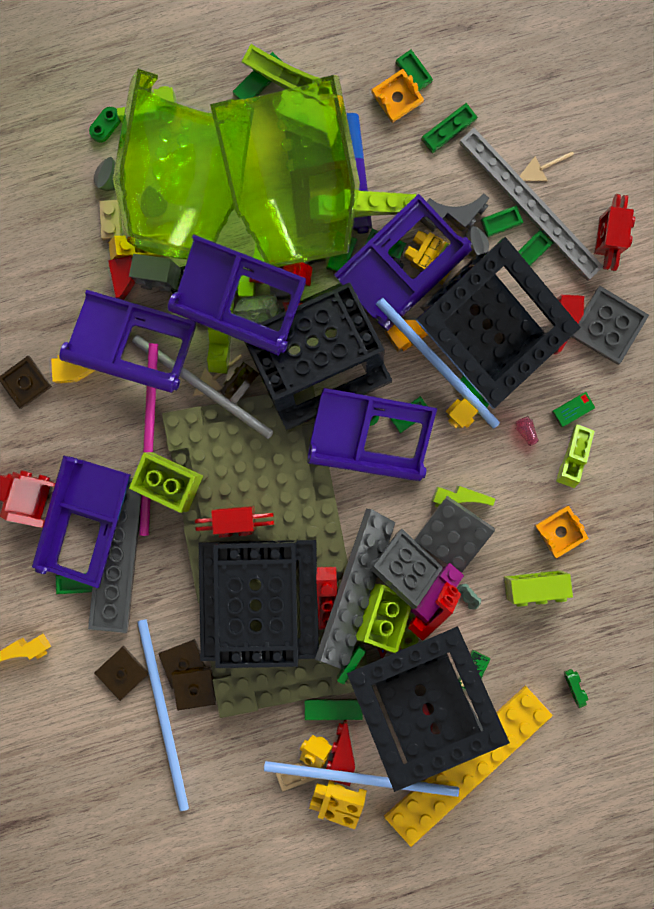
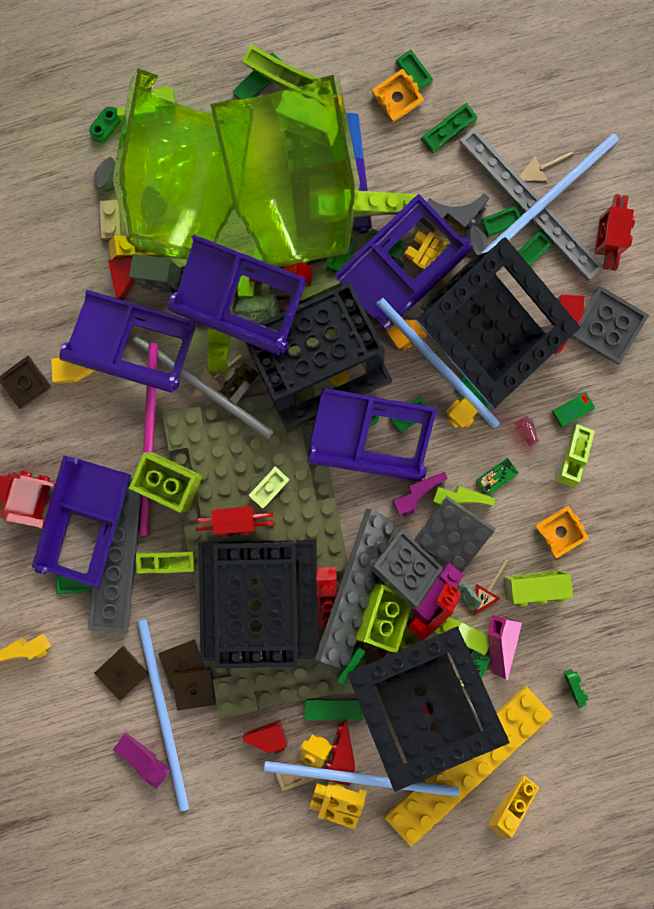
none -> magenta slope [113,732,170,789]
none -> lime slope [136,551,195,573]
none -> red slope [242,720,288,754]
none -> yellowish green plate [249,467,290,508]
none -> yellow plate [330,371,349,386]
none -> magenta slope [393,472,448,517]
none -> lime slope [434,616,489,655]
none -> piece [474,560,509,615]
none -> tile [476,458,519,495]
none -> light blue piece [480,134,619,254]
none -> yellow slope [487,776,539,839]
none -> dark pink slope [488,615,522,679]

